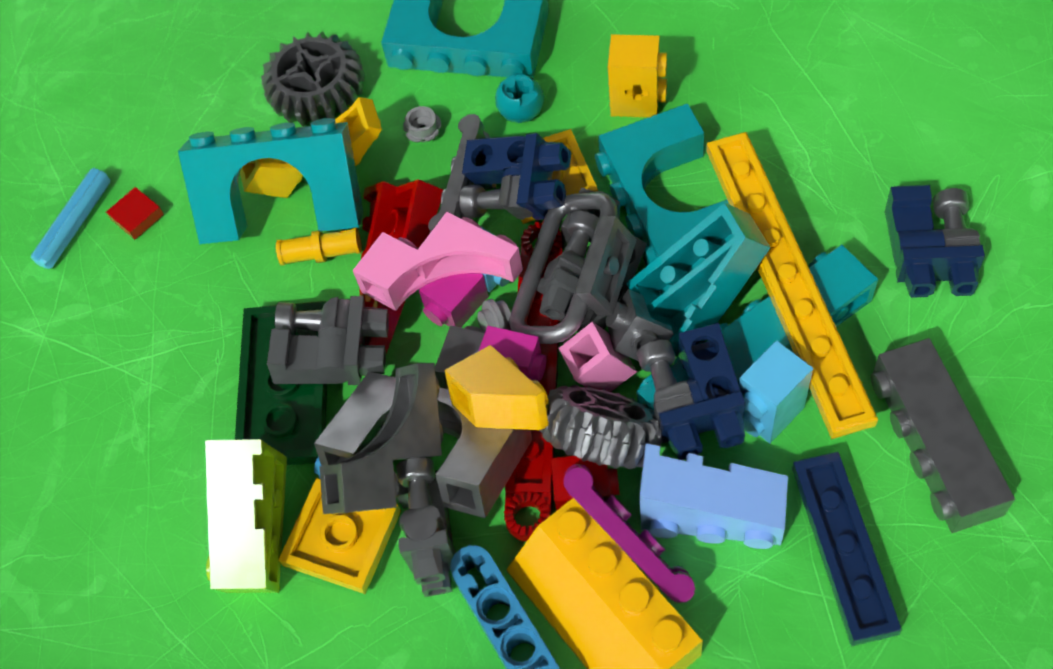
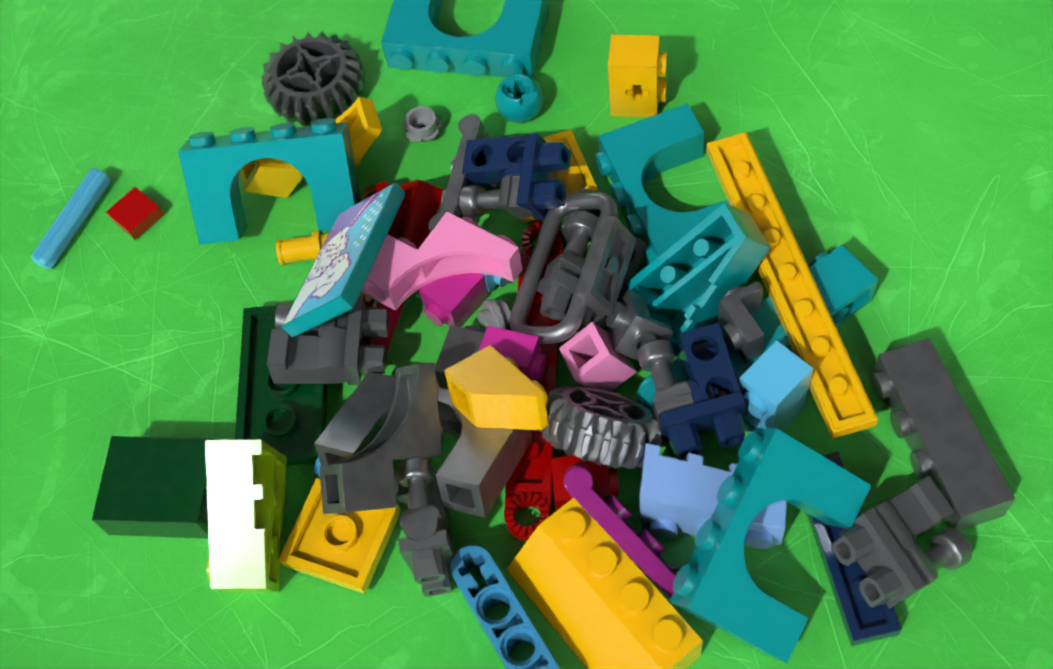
dark blue hips [885,185,985,298] -> none
none -> dark green brick [92,436,214,539]
none -> tile [282,182,406,337]
none -> teal arch [669,428,872,664]
none -> flat silver bracket [718,282,764,363]
none -> dark grey hips [831,476,972,609]

